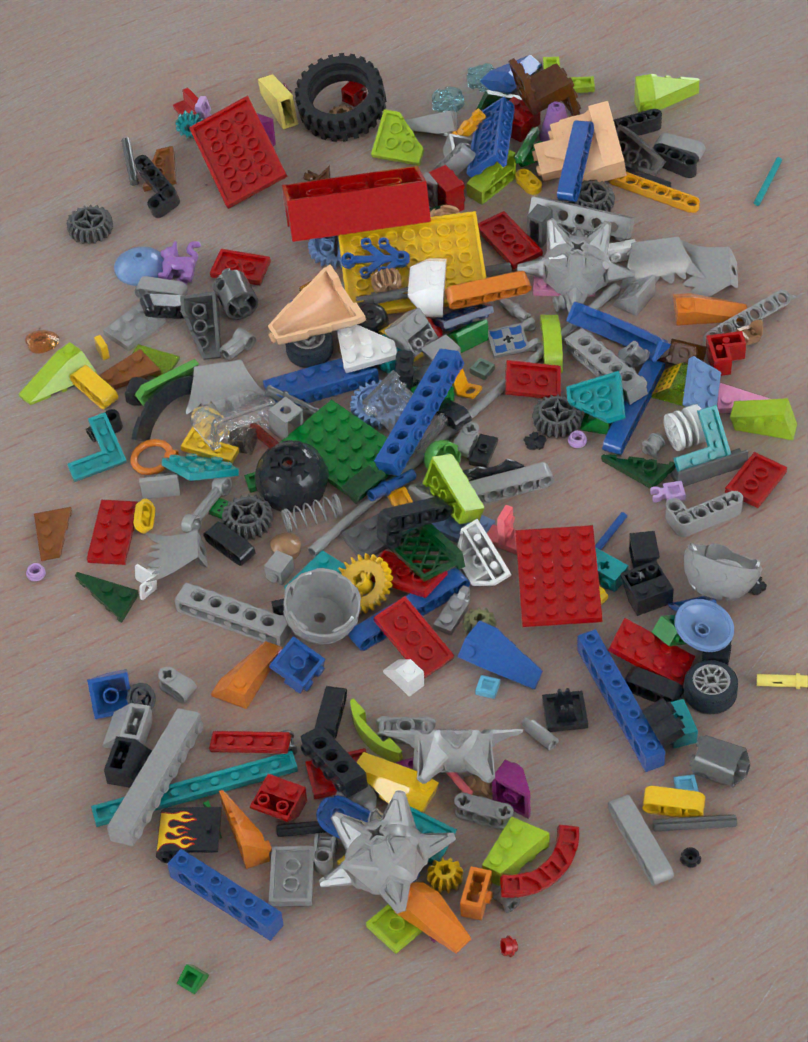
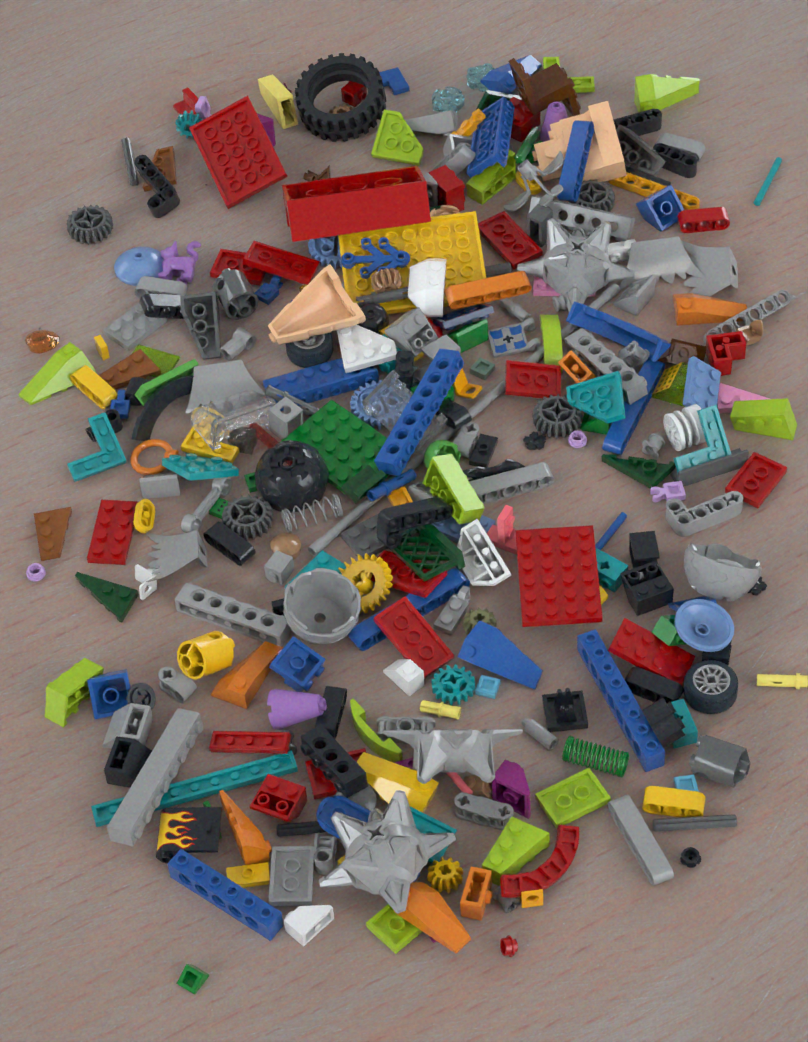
none -> lime wedge [45,658,104,728]
none -> blue plate [110,390,131,419]
none -> yellow cylinder [177,630,235,680]
none -> yellow plate [226,862,270,888]
none -> red plate [242,241,320,285]
none -> blue plate [255,275,283,305]
none -> medium lavender cone [267,689,327,730]
none -> white slope [284,905,334,947]
none -> blue tile [379,67,410,95]
none -> light yellow axle [420,700,461,720]
none -> teal gear [432,664,476,705]
none -> light grey plant [503,151,565,211]
none -> light orange bracket [520,889,543,908]
none -> lime plate [535,768,611,829]
none -> orange brick [558,350,597,383]
none -> green piece [562,735,629,778]
none -> blue slope [636,185,684,232]
none -> red beam [677,207,730,233]

